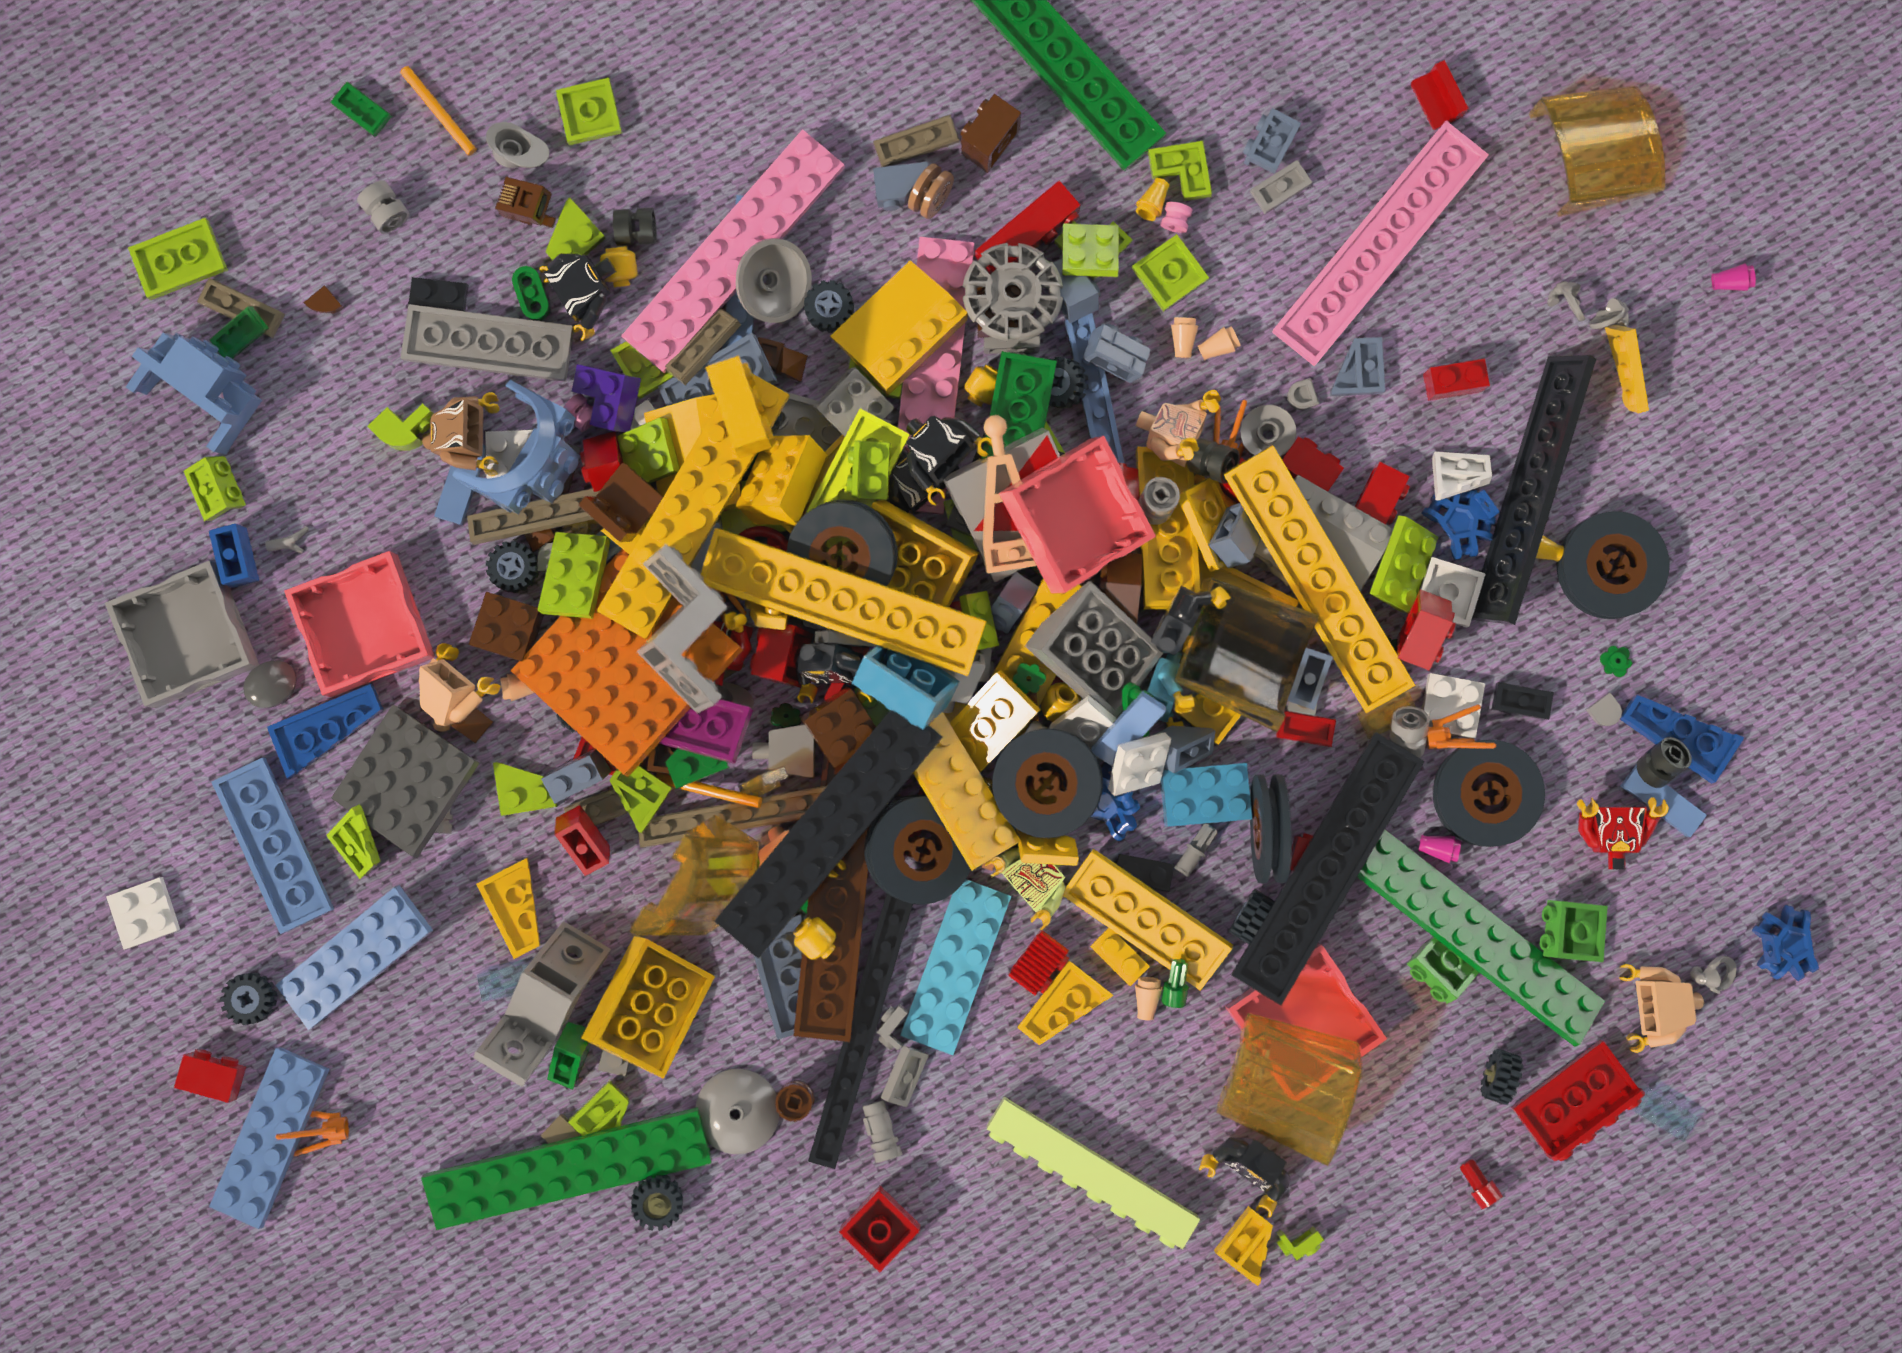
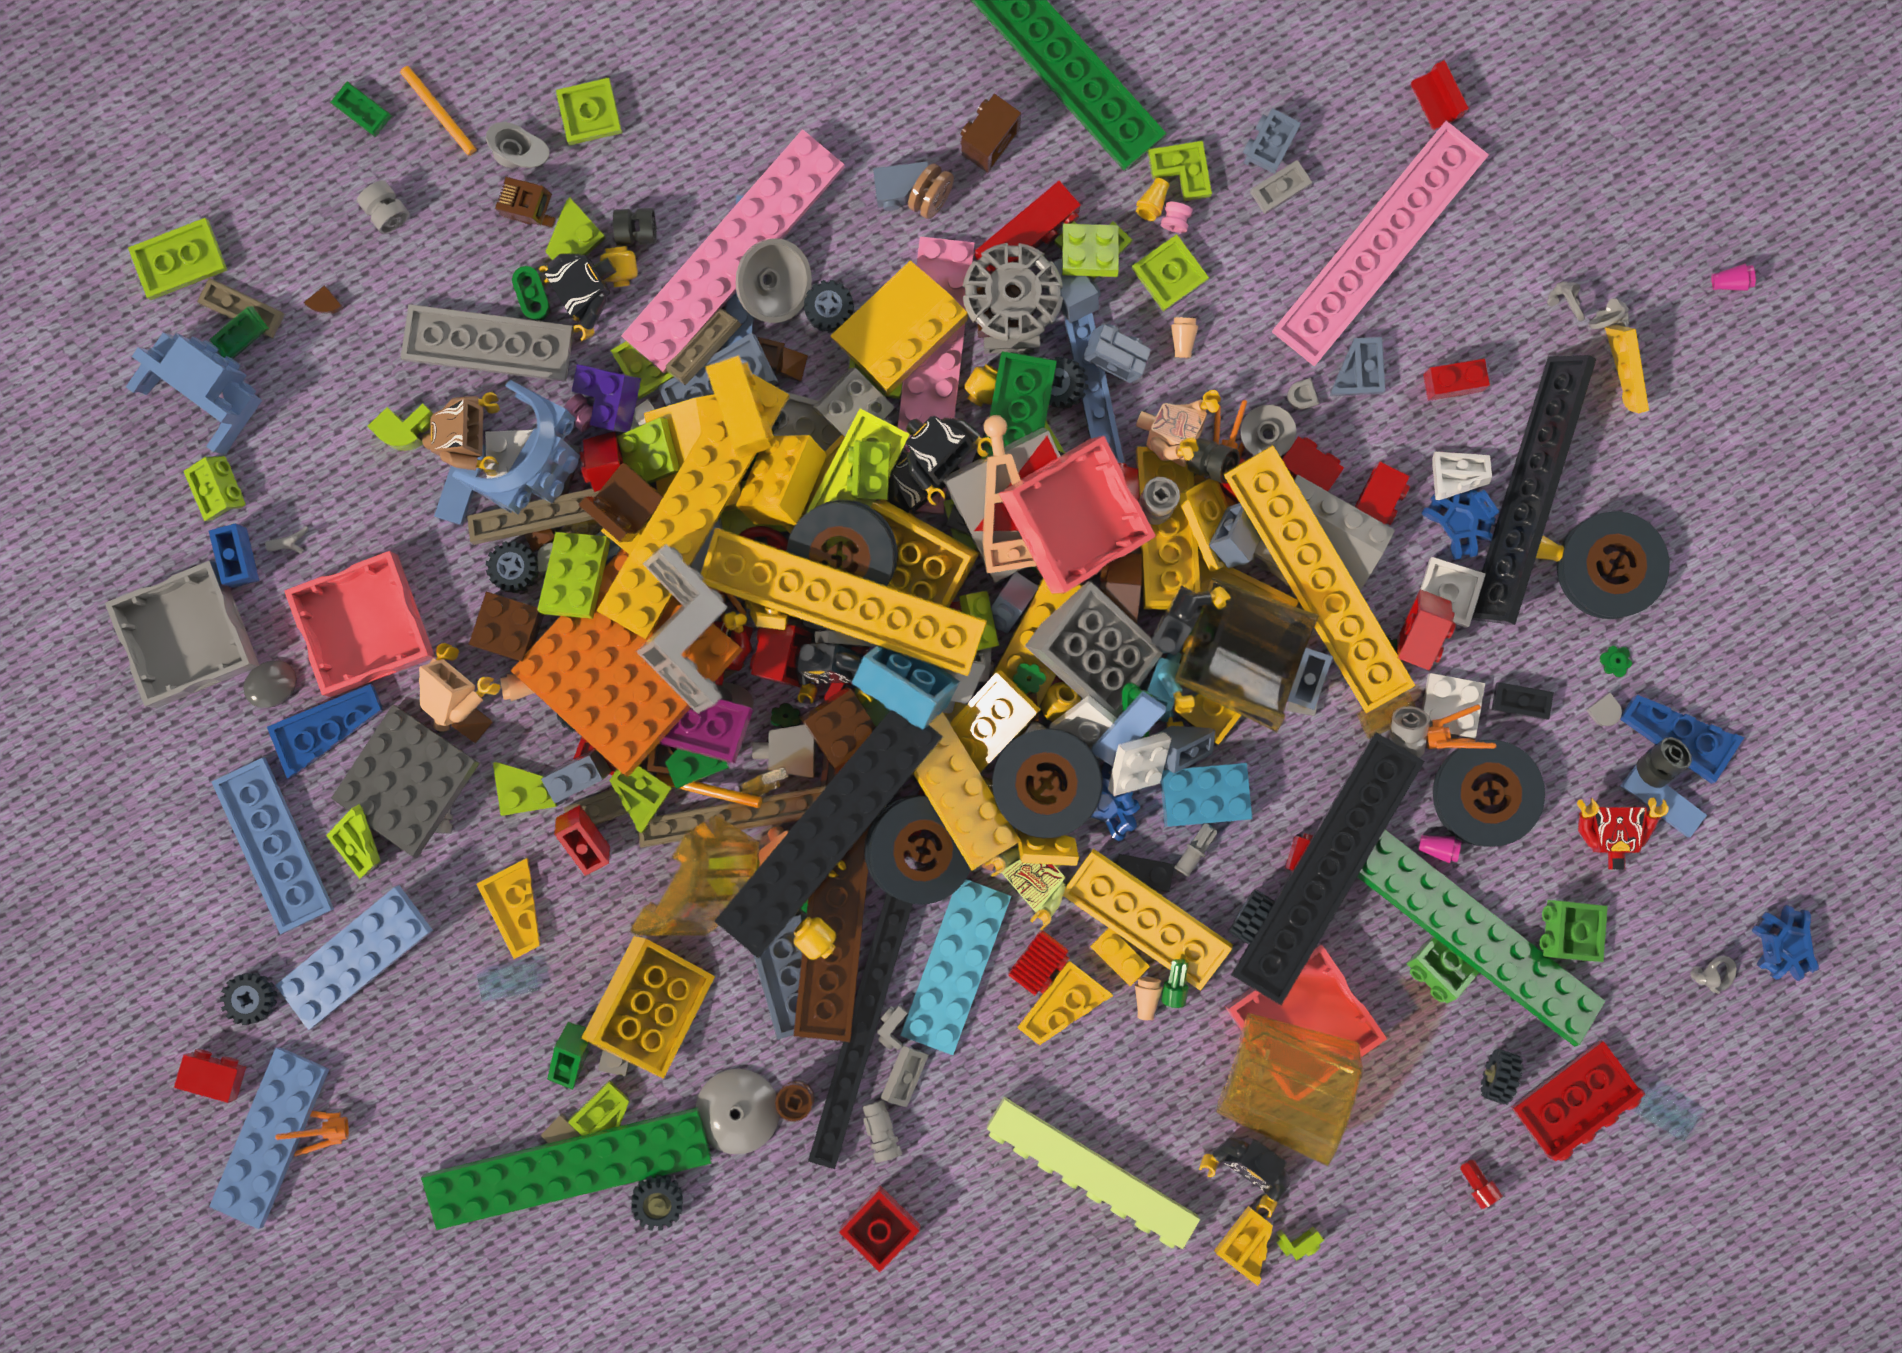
white plate [106,877,180,950] -> none
black plate [408,277,468,312] -> none
light grey bracket [473,921,611,1087] -> none
dark tan tile [873,114,959,167] -> none
light nougat cone [1198,326,1241,361] -> none
black wheel [1250,774,1291,883] -> none
red tile [1275,710,1336,747] -> none
lime plate [1369,515,1439,614] -> none
clear yellow windscreen [1529,86,1665,217] -> none
light nougat torso [1619,964,1704,1052] -> none

